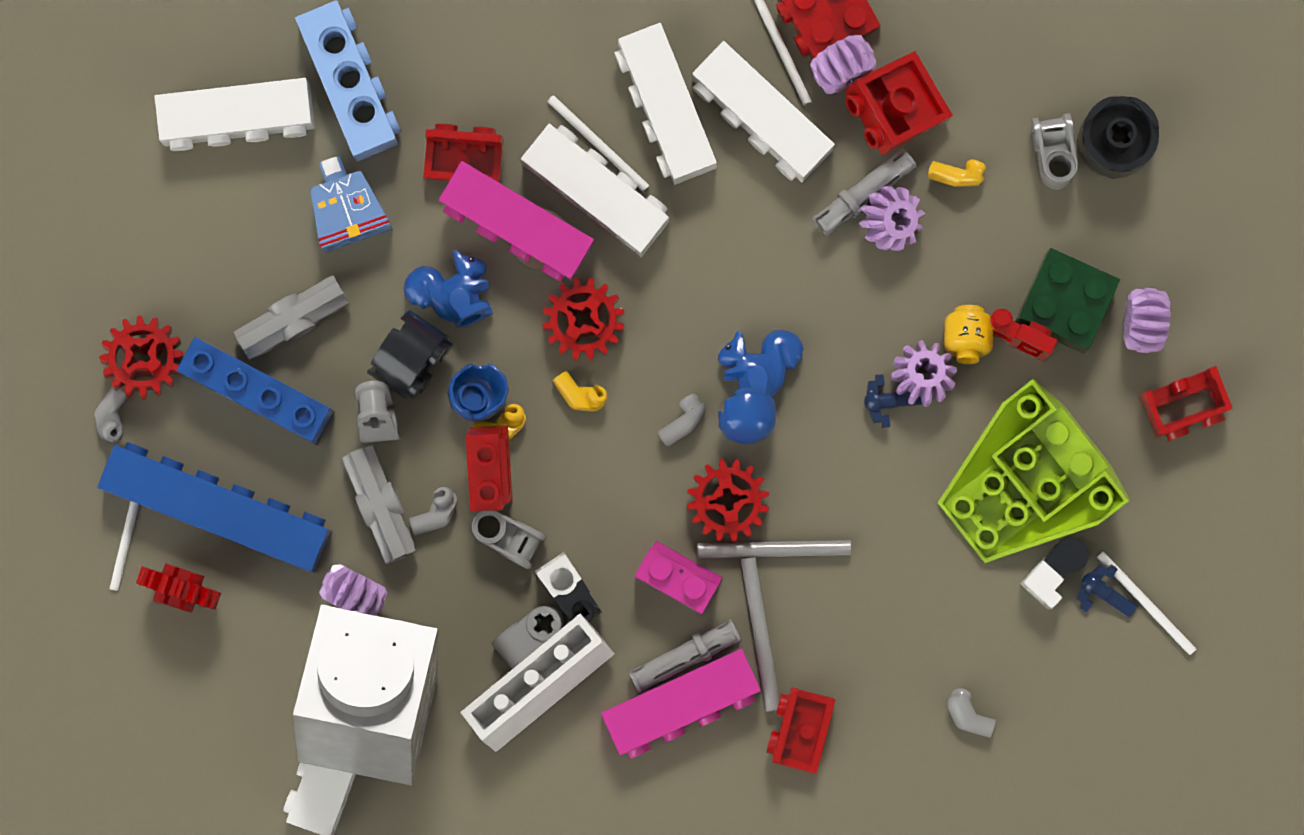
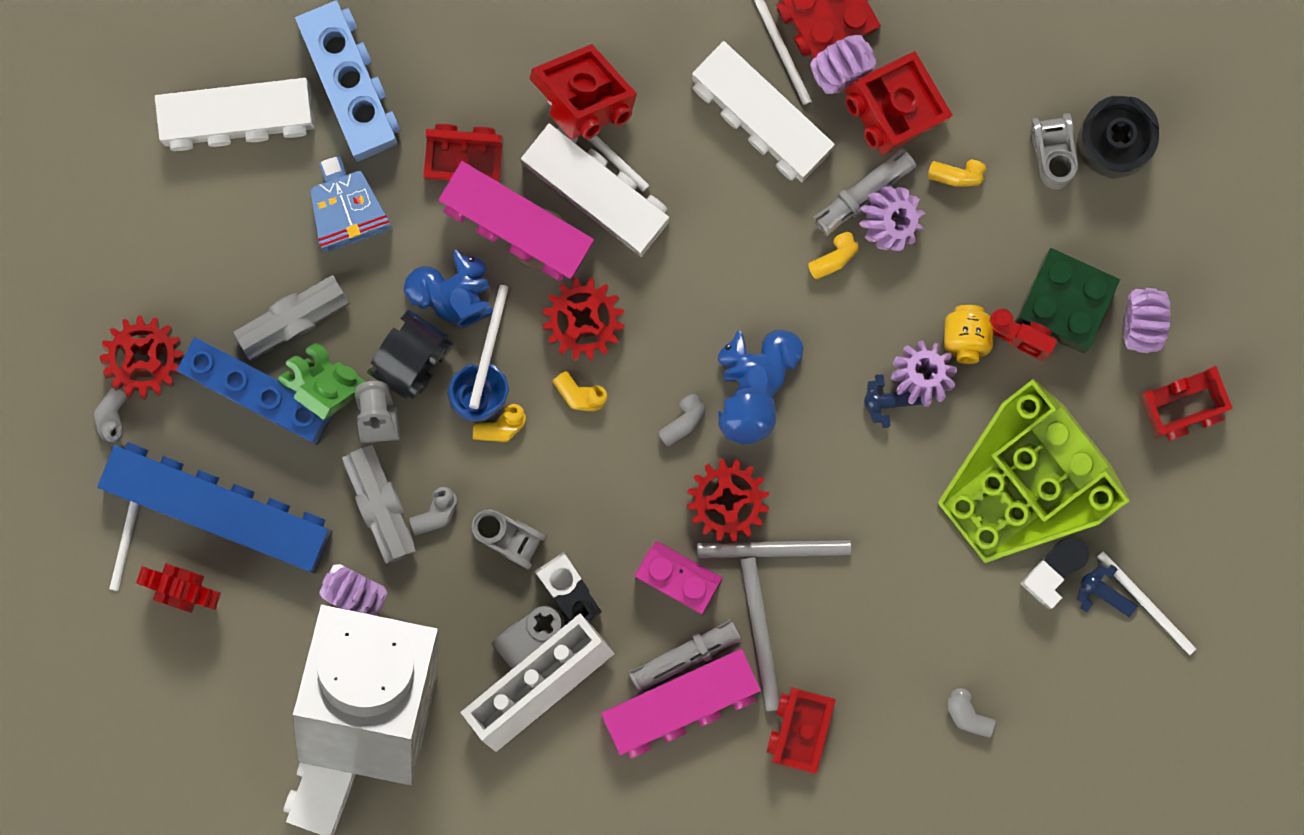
red window [465,425,513,511] -> none
white brick [614,22,717,185] -> none
none -> bright green plate [278,343,366,420]
none -> white axle [469,285,509,409]
none -> red plate [529,44,637,140]
none -> yellow arm [808,232,858,280]

